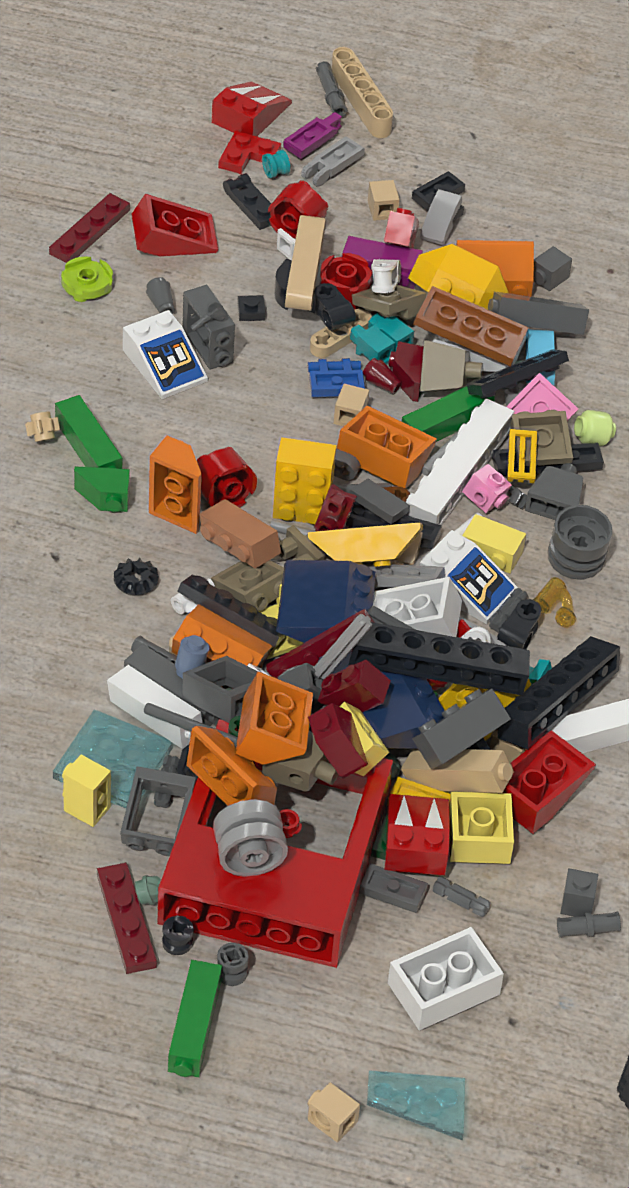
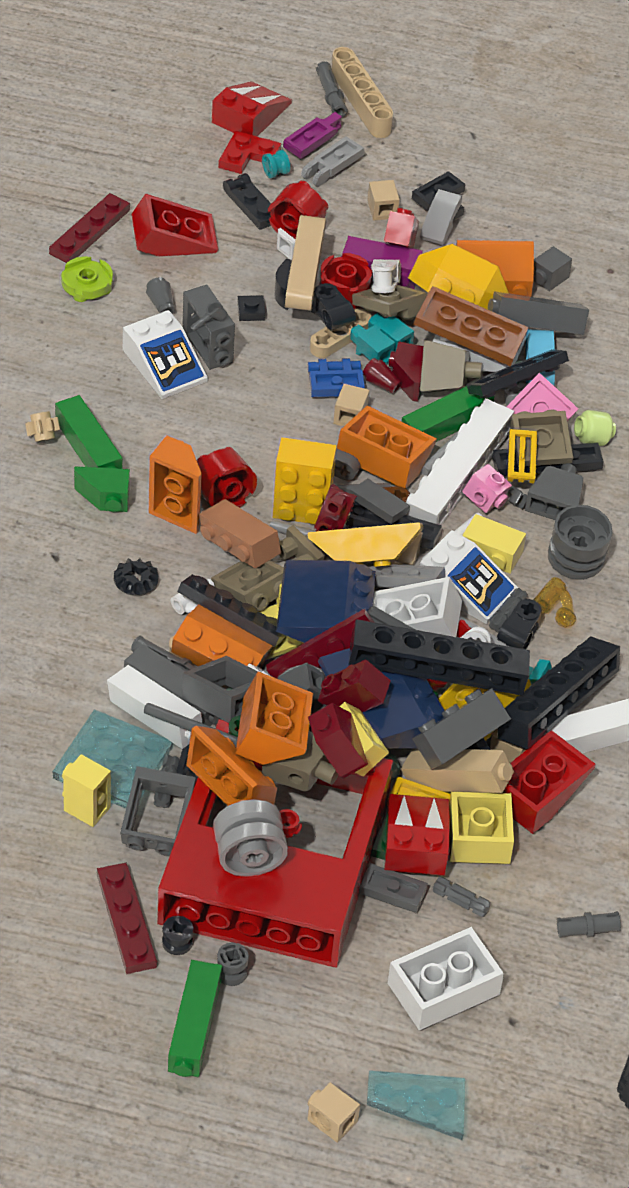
sand green plate [135,875,161,906] -> none
sand blue brick [175,635,209,679] -> none
light grey axle [314,614,372,679] -> none
dark grey brick [560,868,599,917] -> none

